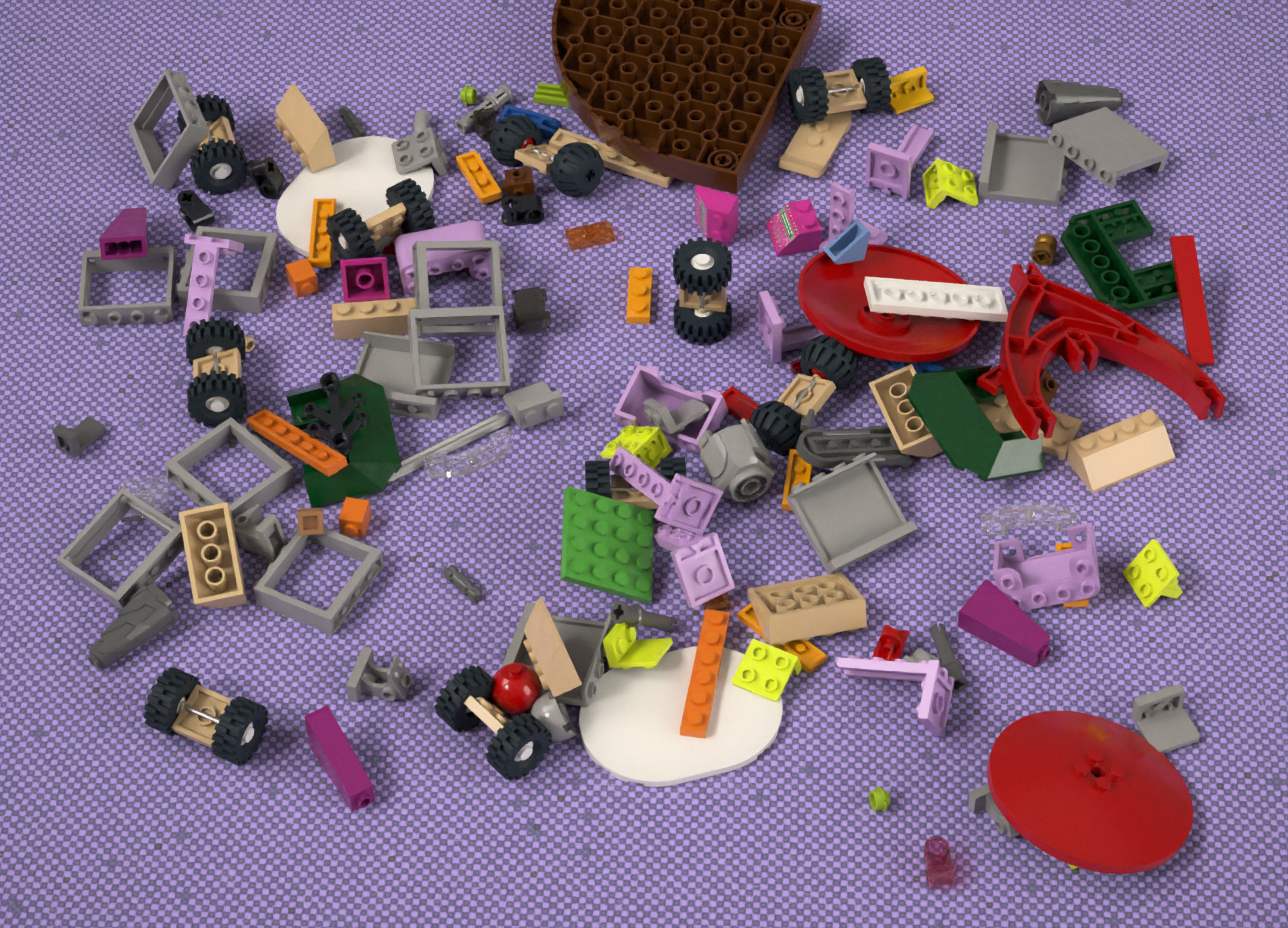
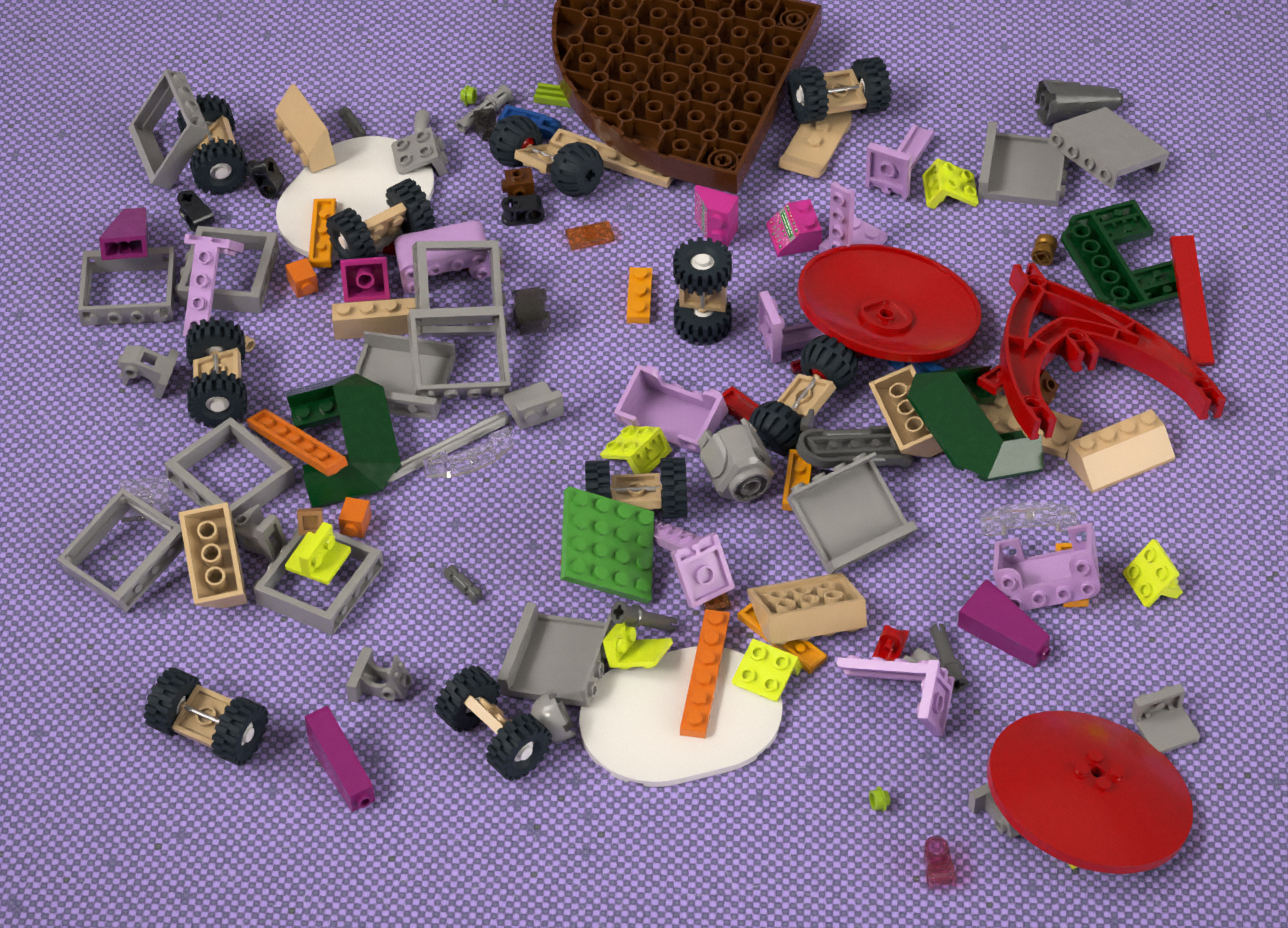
dark grey bracket [53,417,105,458] -> none
dark grey cone [88,581,181,669] -> none
black plant [303,372,370,454] -> none
light orange plate [456,150,502,205] -> none
red brick [491,663,542,717] -> none
tan slope [523,598,582,697] -> none
lavender bracket [609,446,723,535] -> none
light grey bracket [642,398,710,434] -> none
medium blue slope [823,219,871,265] -> none
white plate [864,276,1008,322] -> none
yellow bracket [889,66,934,114] -> none
none -> light grey tile [118,345,180,400]
none -> neon yellow bracket [285,522,351,585]

